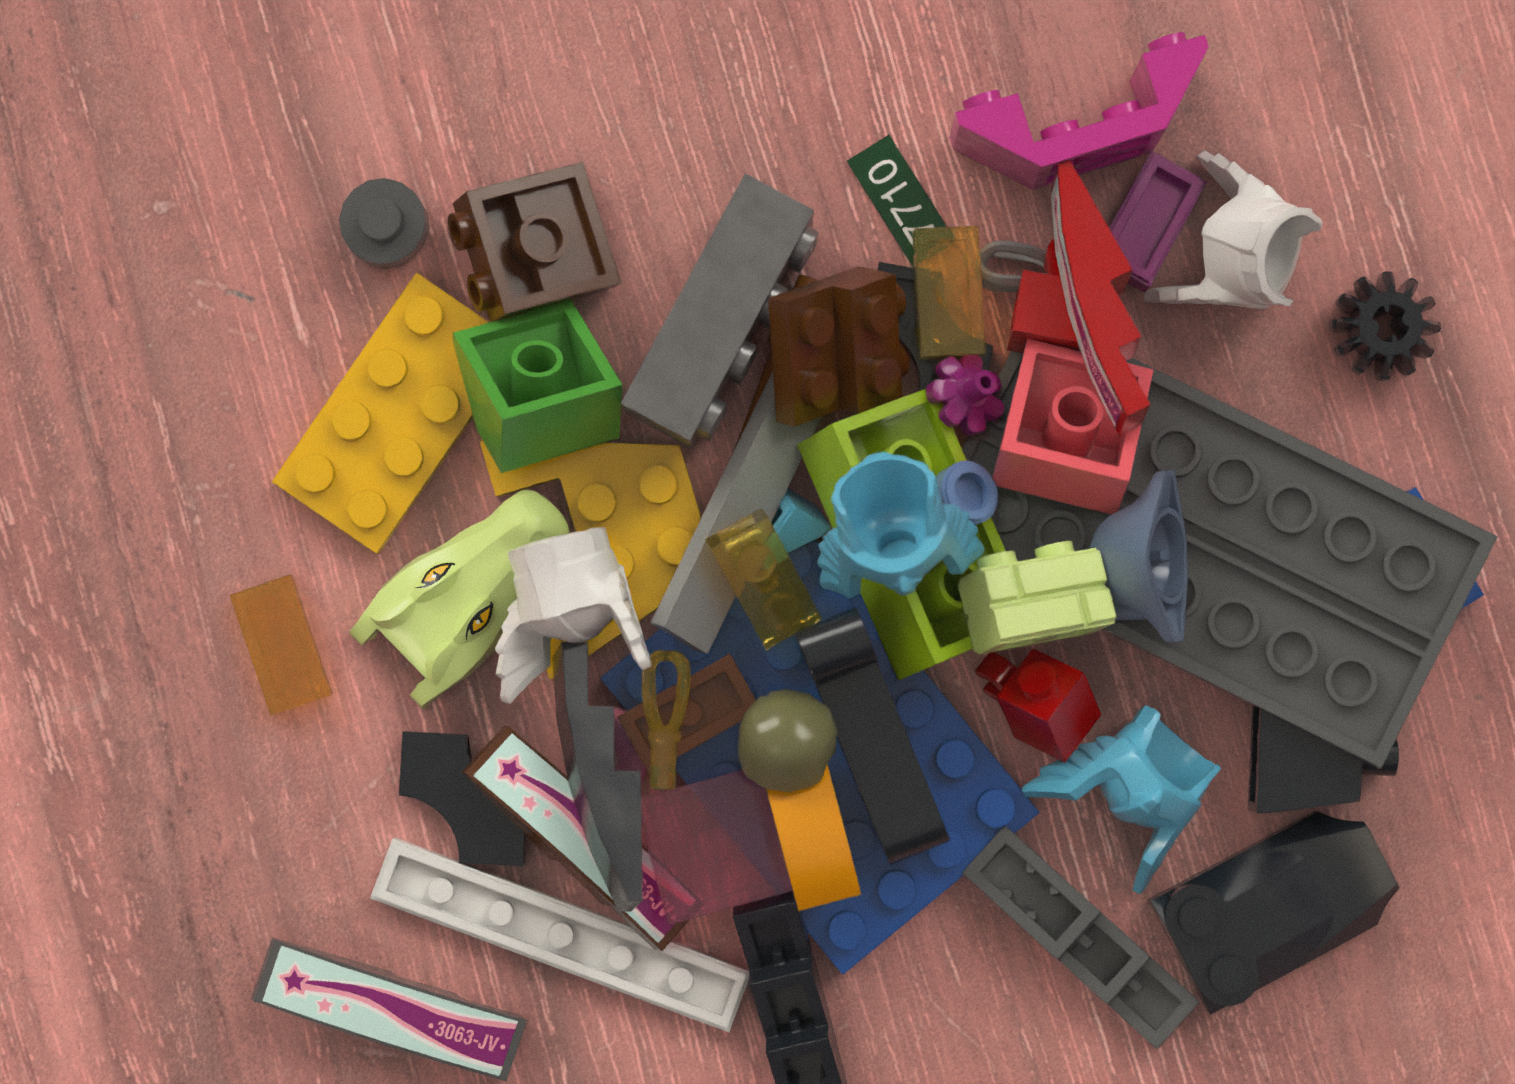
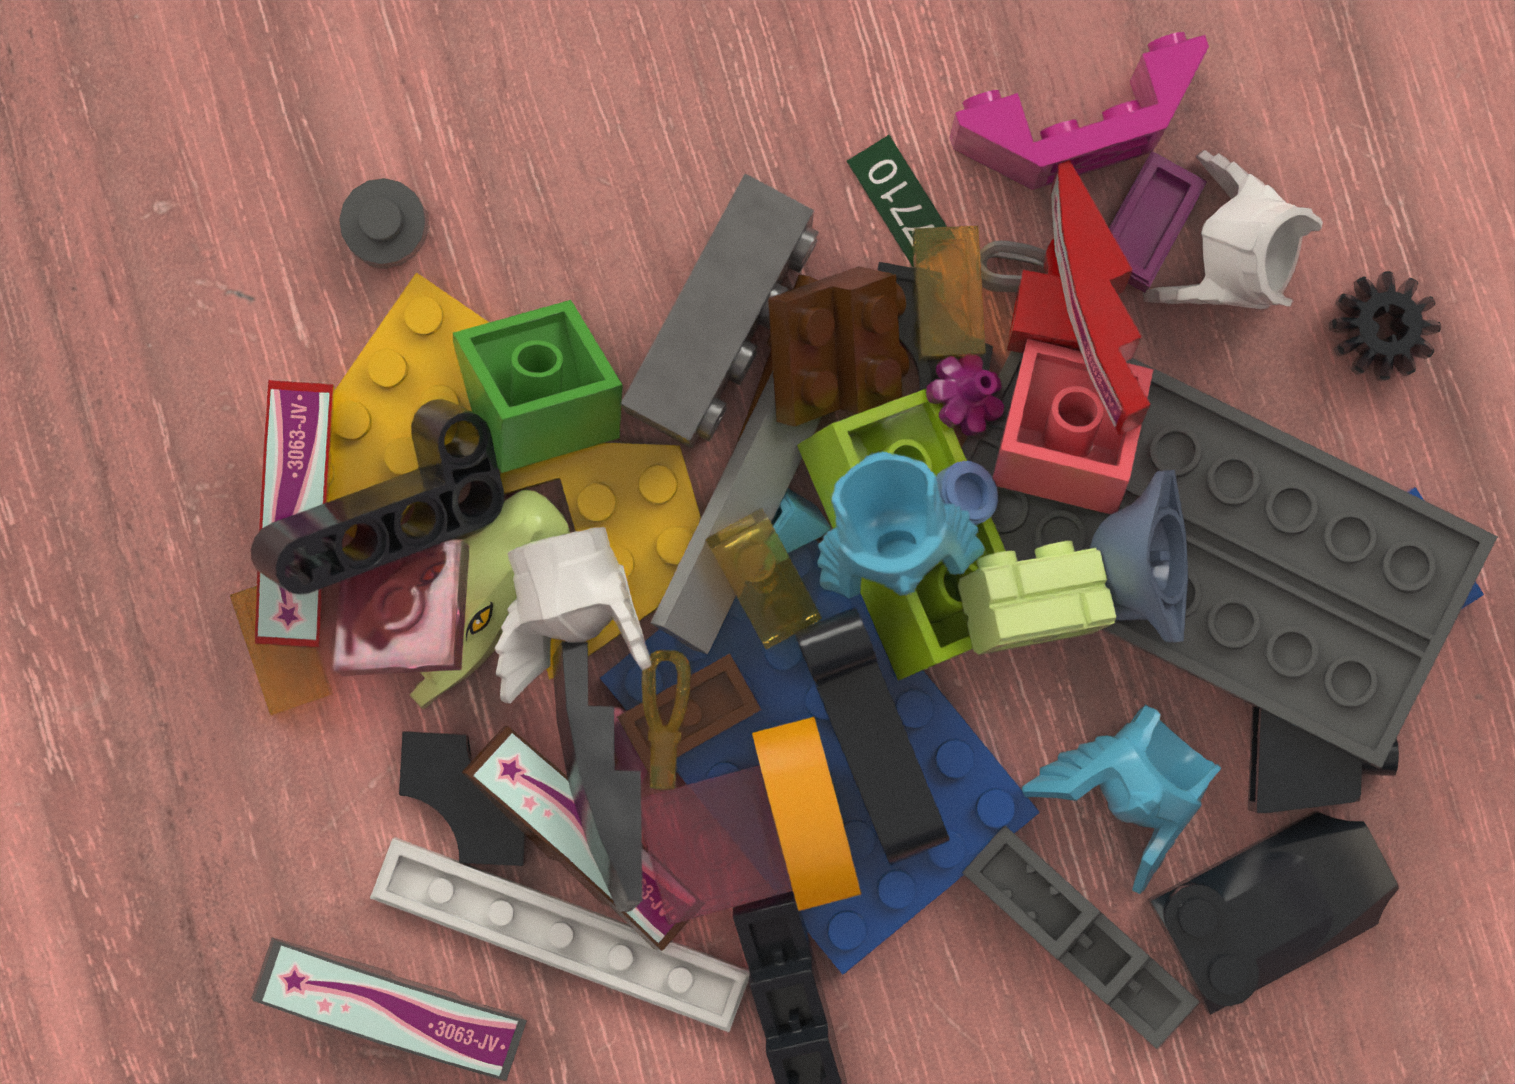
reddish brown plate [448,162,621,322] -> none
olive hair [738,689,838,792] -> none
red brick [975,648,1101,763] -> none
none -> black beam [251,399,504,595]
none -> slope [255,380,335,648]
none -> clear pink tile [333,539,470,676]

